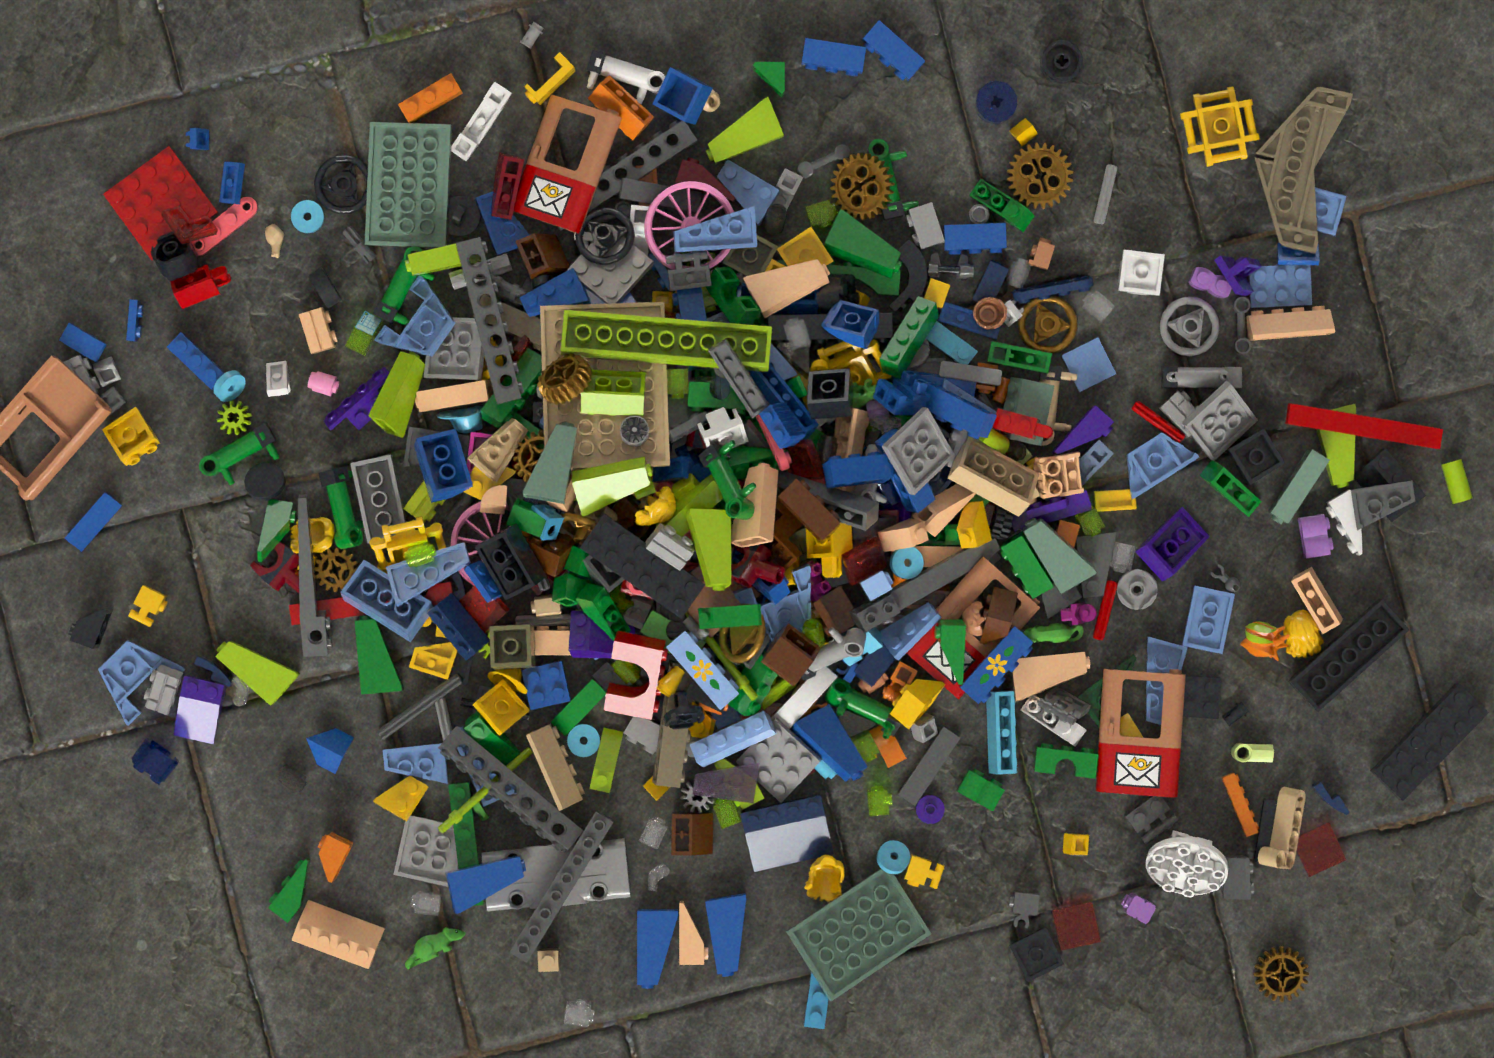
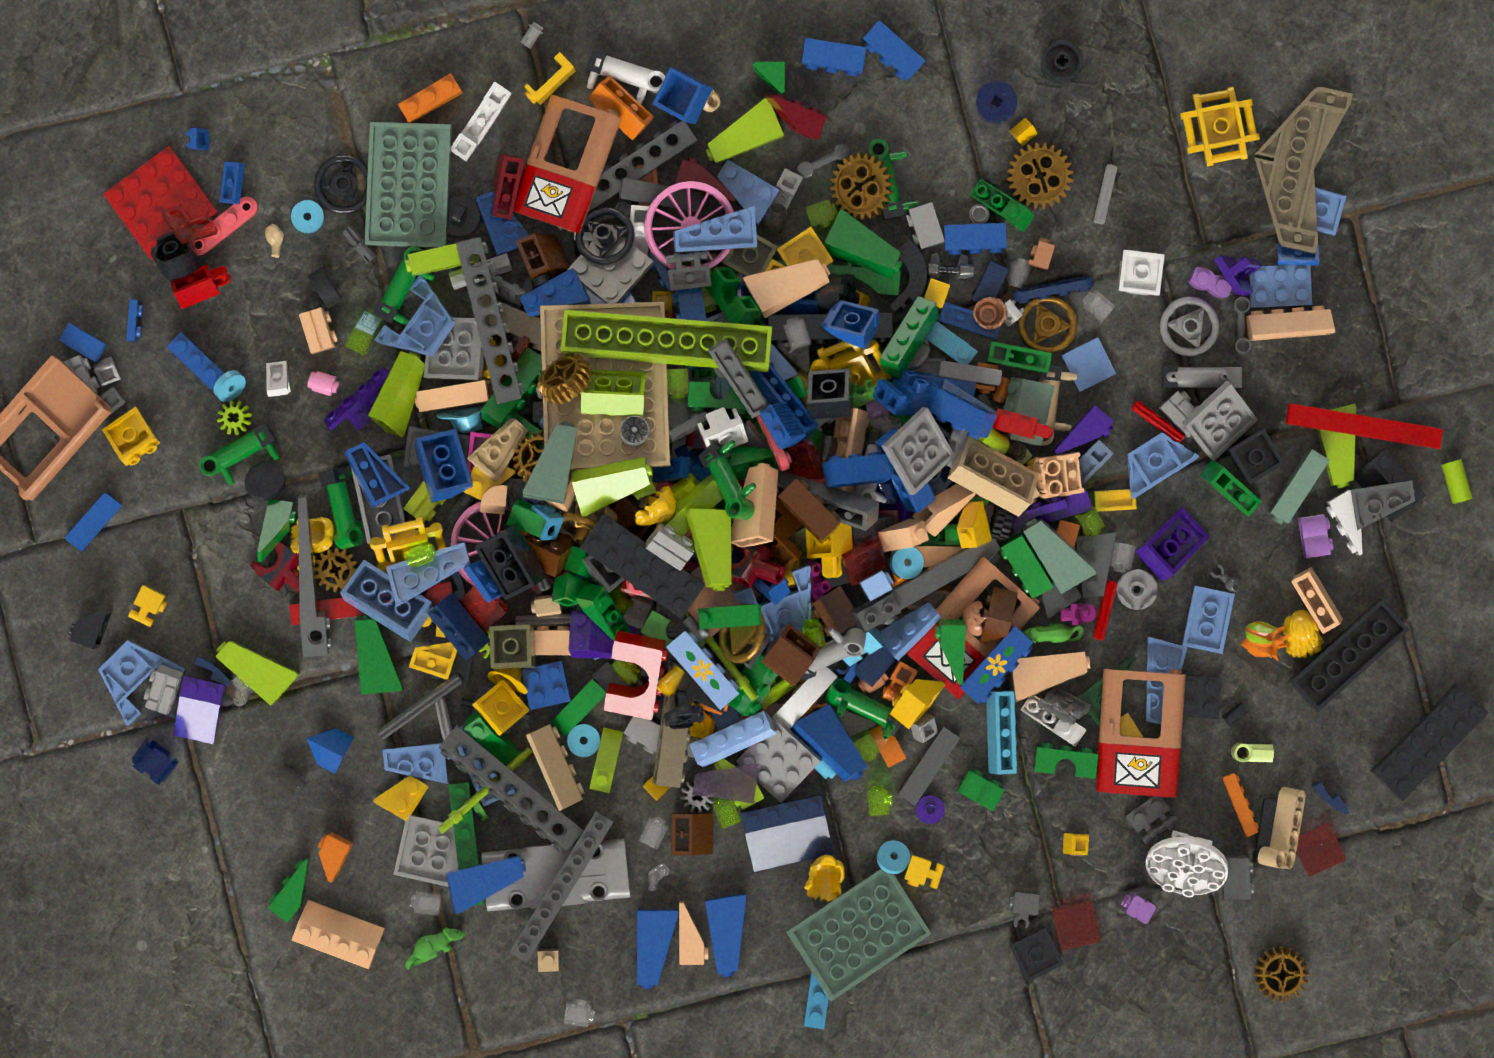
none -> blue wedge [344,442,410,508]
none -> dark red slope [765,93,827,140]

